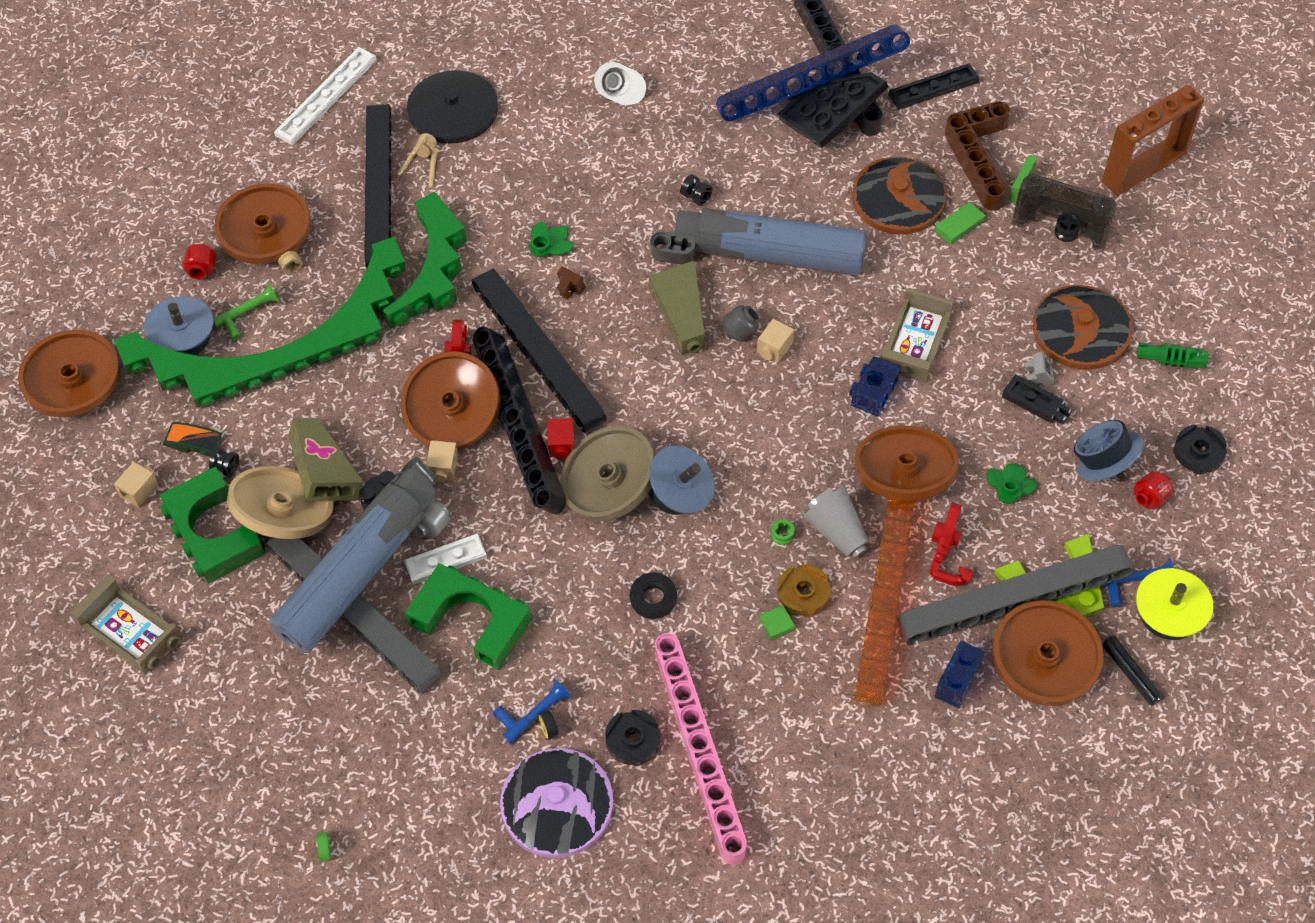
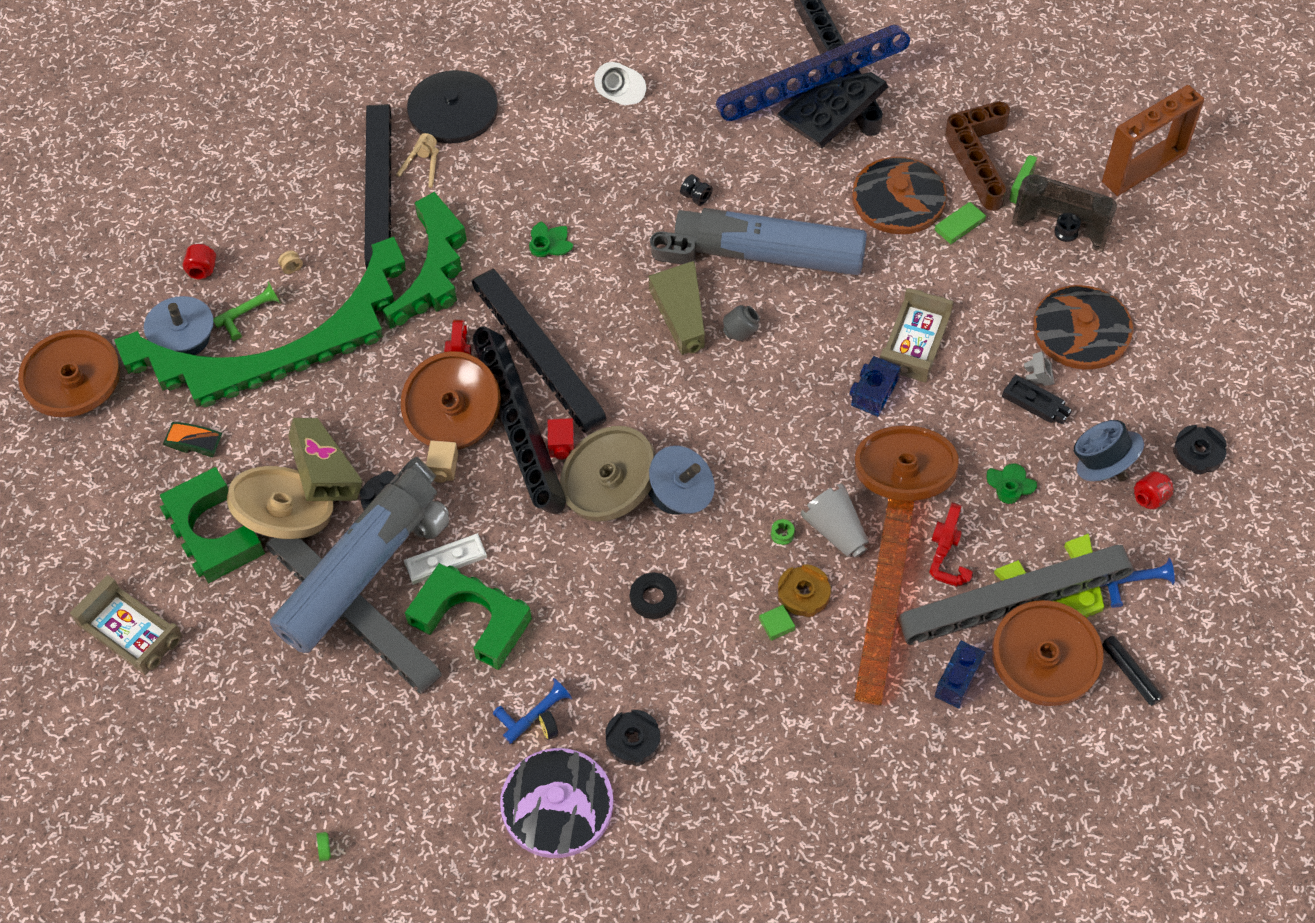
tan brick [114,462,159,508] -> none
black wheel [209,447,239,477] -> none
dark orange dish [215,184,311,264] -> none
white tile [274,47,377,145] -> none
reddish brown tile [556,266,586,300] -> none
bright pink beam [655,633,747,865] -> none
tan brick [757,319,794,363] -> none
black tile [888,63,980,110] -> none
green hinge [1136,343,1209,368] -> none
neon yellow piece [1136,568,1213,640] -> none

